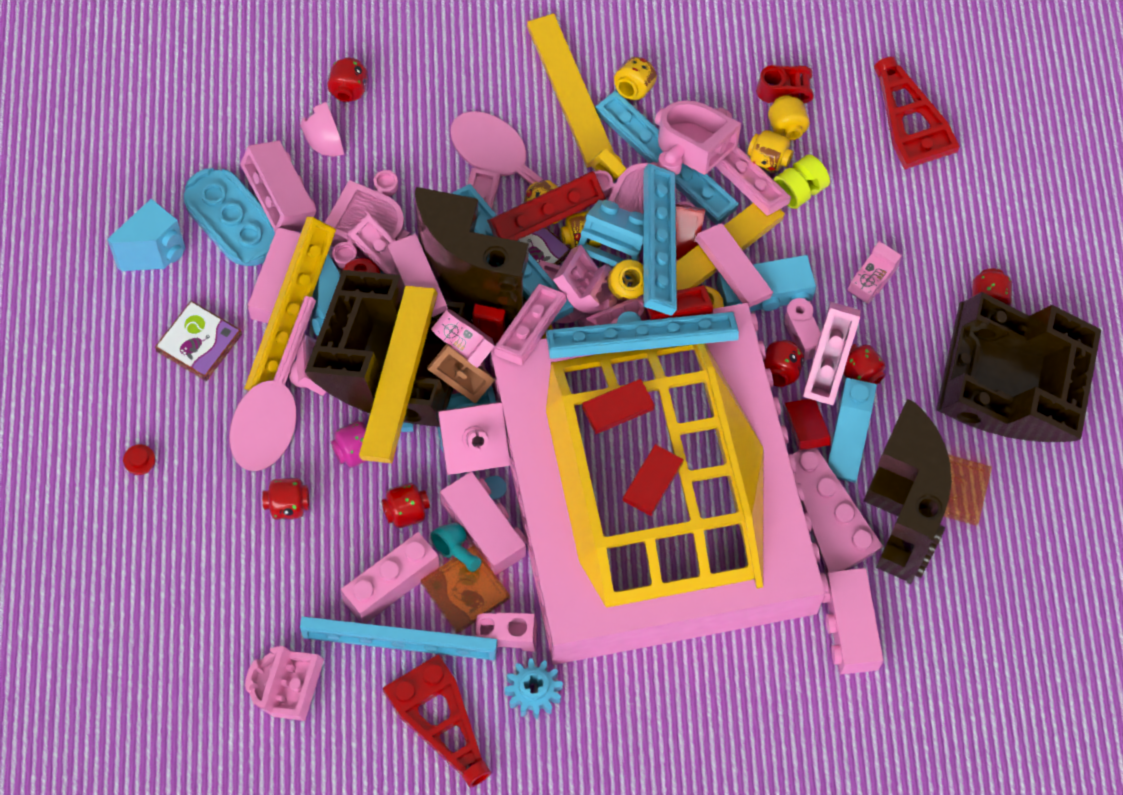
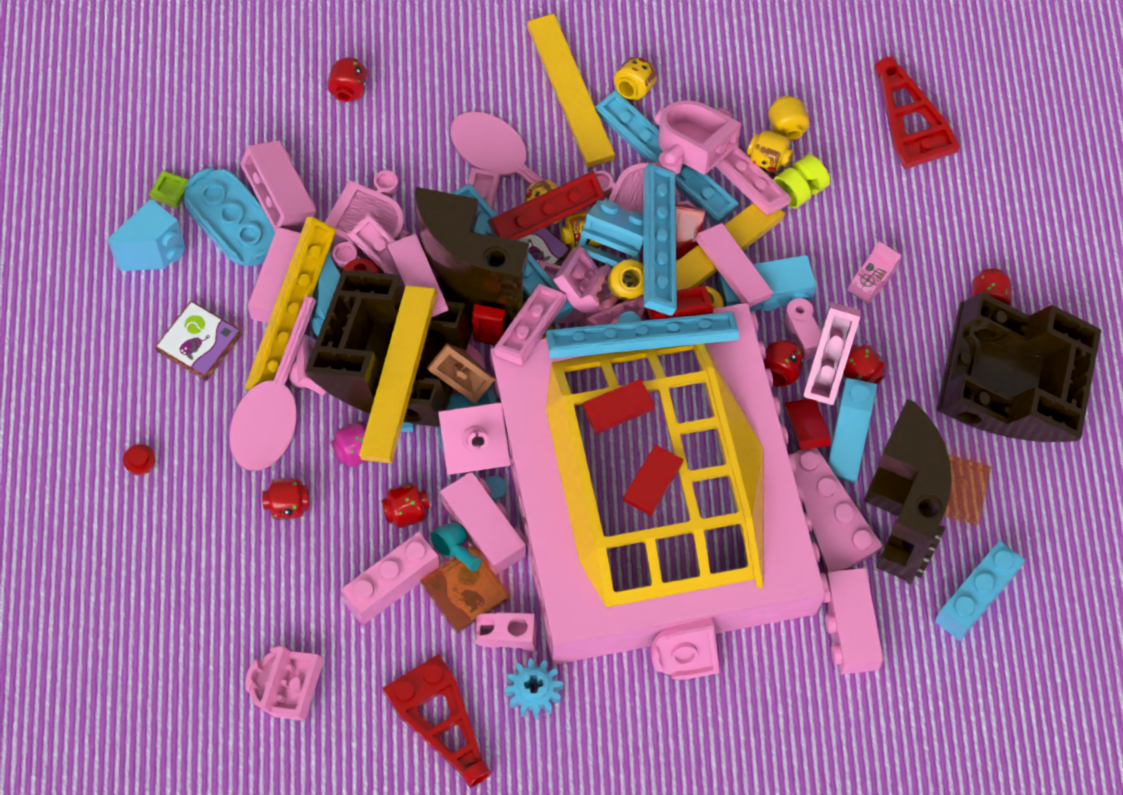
medium azure tile [300,616,497,661] -> none
bright pink brick [301,102,344,157] -> none
bright pink leg [431,309,495,368] -> none
yellow plate [589,148,627,182] -> none
red piece [756,65,814,104] -> none
none -> lime tile [149,170,189,209]
none -> bright pink tile [650,618,720,680]
none -> medium azure brick [935,540,1026,641]

